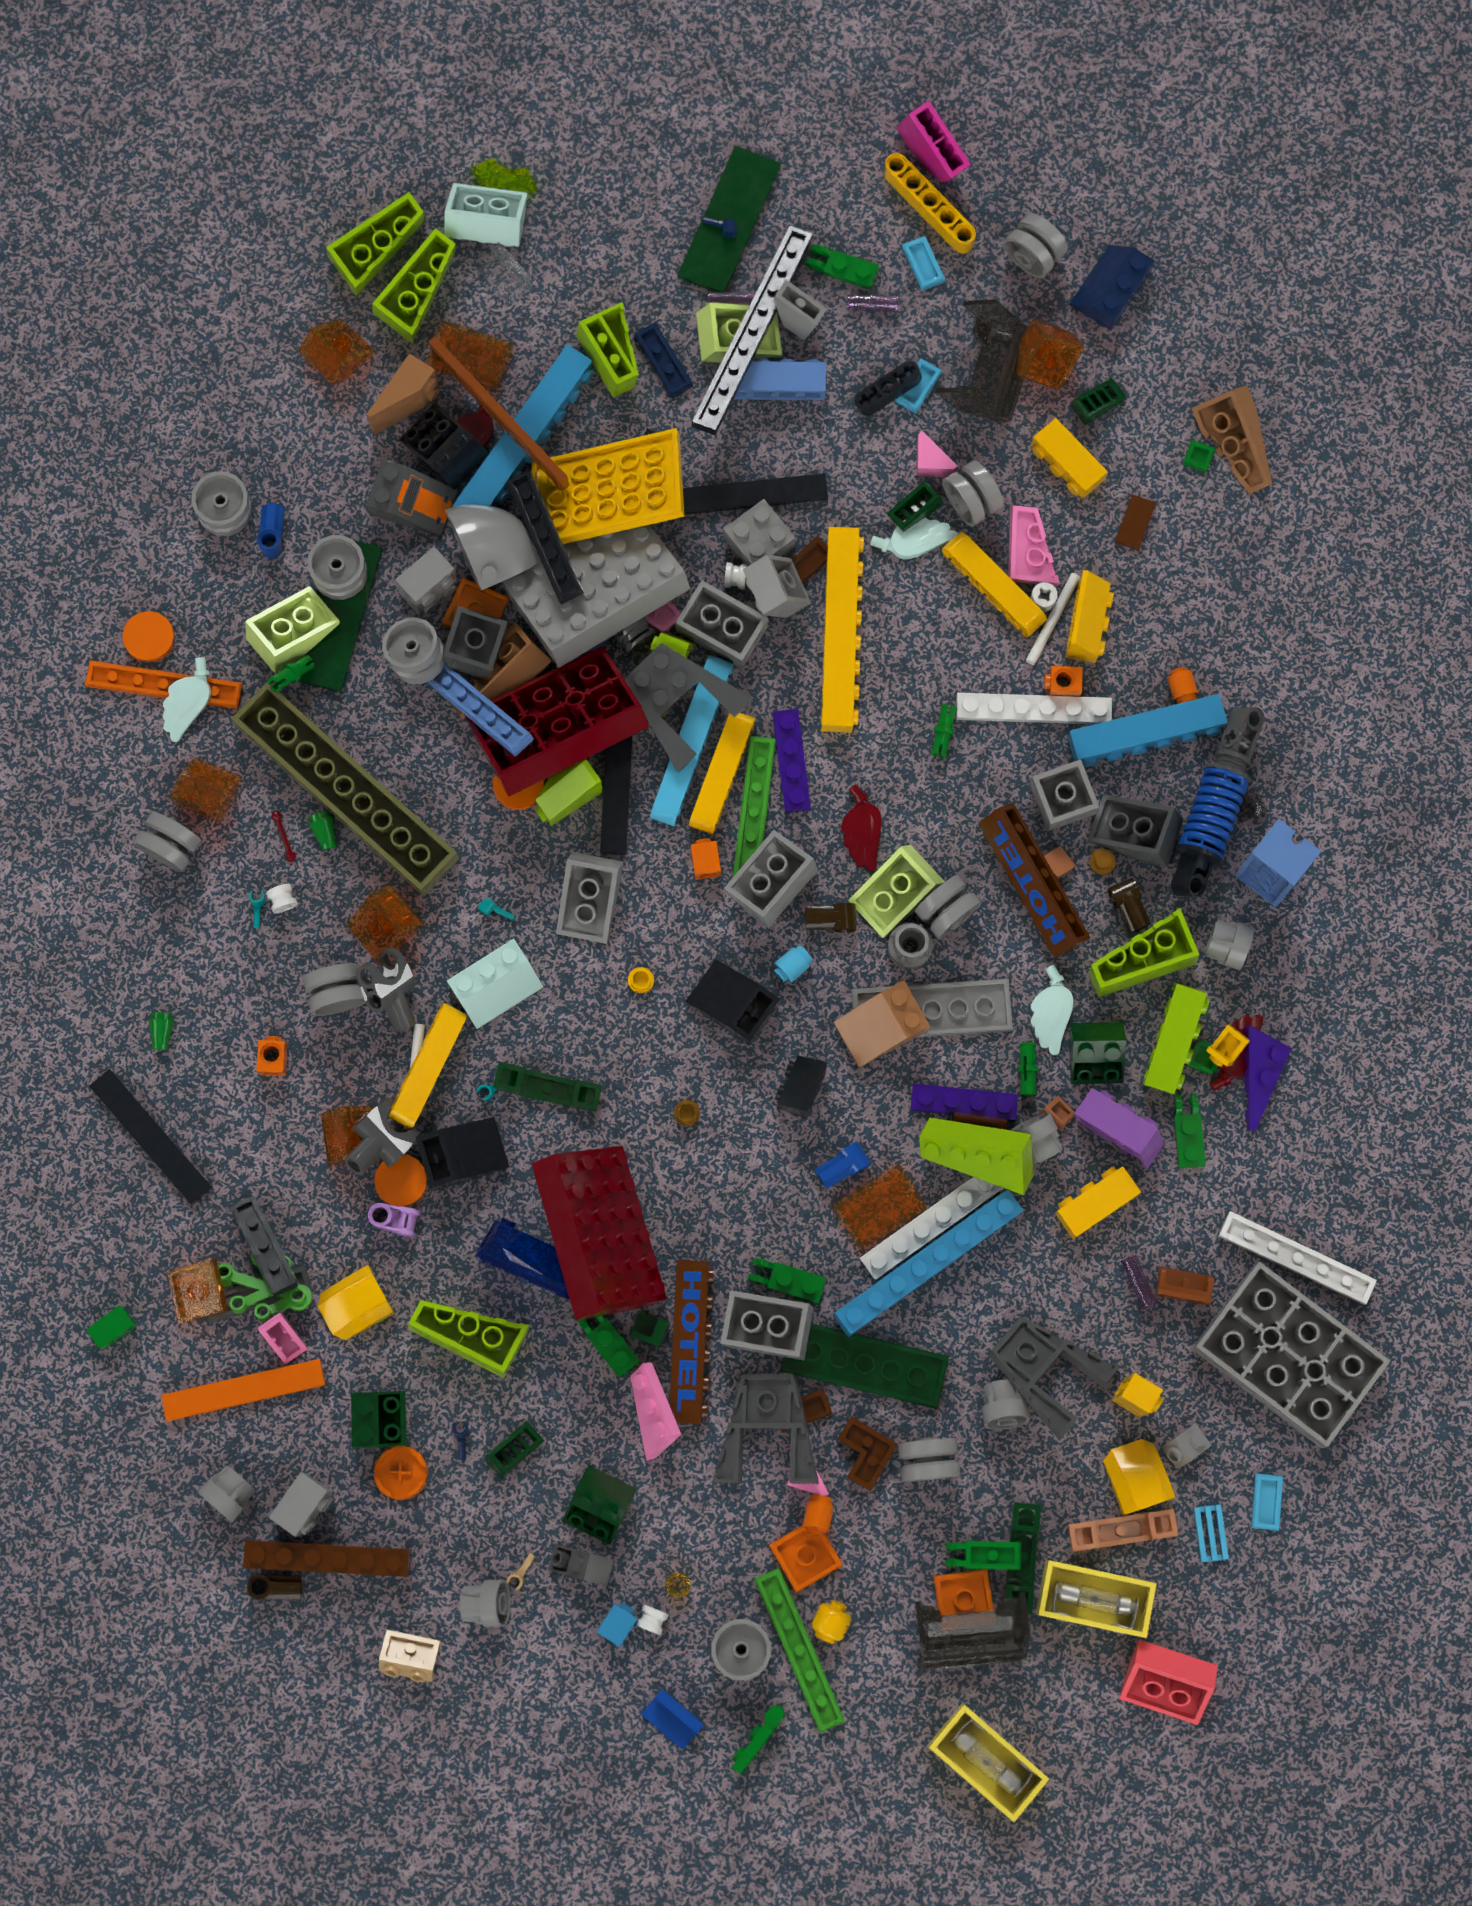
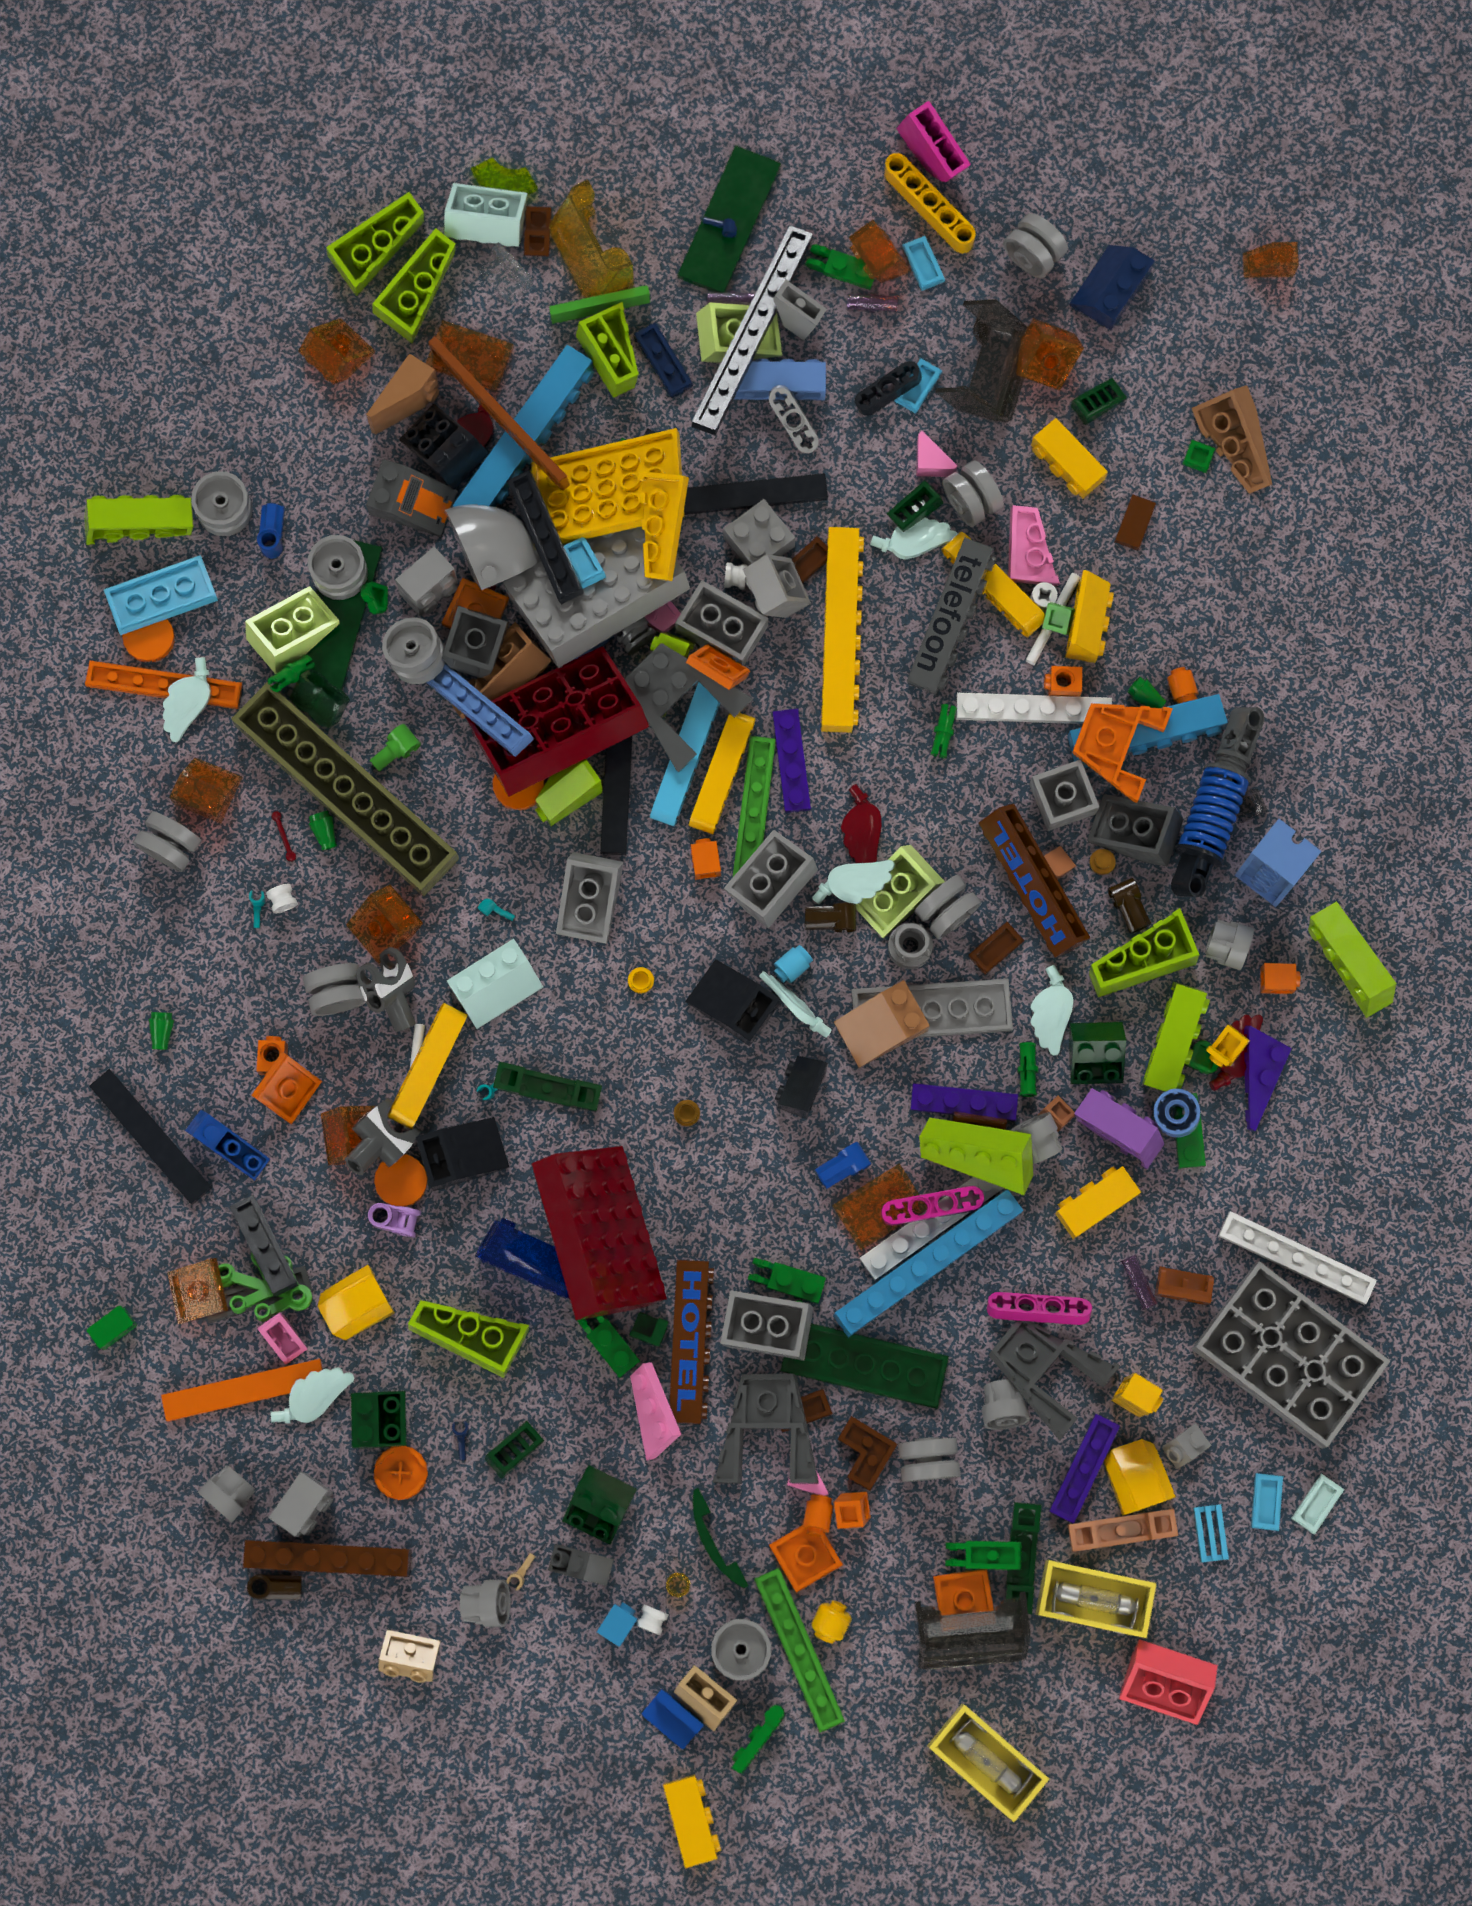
none -> lime wedge [84,495,193,545]
none -> medium azure tile [104,555,218,635]
none -> blue slope [185,1110,270,1181]
none -> orange tile [251,1052,322,1125]
none -> light aqua animal [271,1367,355,1424]
none -> clear green brick [289,669,350,728]
none -> green tile [361,582,388,615]
none -> bright green pin [369,724,421,772]
none -> reddish brown slope [524,206,552,257]
none -> clear yellow windscreen [549,179,634,299]
none -> bright green tile [549,285,650,324]
none -> medium azure tile [564,537,606,589]
none -> yellow wing [639,471,689,581]
none -> yellow brick [663,1775,721,1868]
none -> tan brick [671,1665,737,1731]
none -> orange tile [686,644,750,690]
none -> dark green slope [693,1488,749,1588]
none -> light aqua animal [759,971,831,1038]
none -> light grey beam [769,385,819,453]
none -> light aqua animal [812,860,895,904]
none -> orange brick [834,1492,871,1529]
none -> clear orange slope [848,220,911,283]
none -> dark pink beam [881,1186,984,1225]
none -> dark grey brick [907,537,997,696]
none -> reddish brown tile [968,922,1025,975]
none -> dark pink beam [987,1292,1092,1325]
none -> bright green tile [1042,602,1075,635]
none -> dark purple plate [1048,1414,1120,1524]
none -> orange wing [1072,703,1172,803]
none -> green cone [1127,676,1166,708]
none -> medium blue piece [1154,1089,1200,1137]
none -> clear orange slope [1242,242,1299,278]
none -> orange brick [1260,963,1301,994]
none -> light aqua tile [1291,1474,1344,1534]
none -> lime wedge [1308,901,1396,1018]

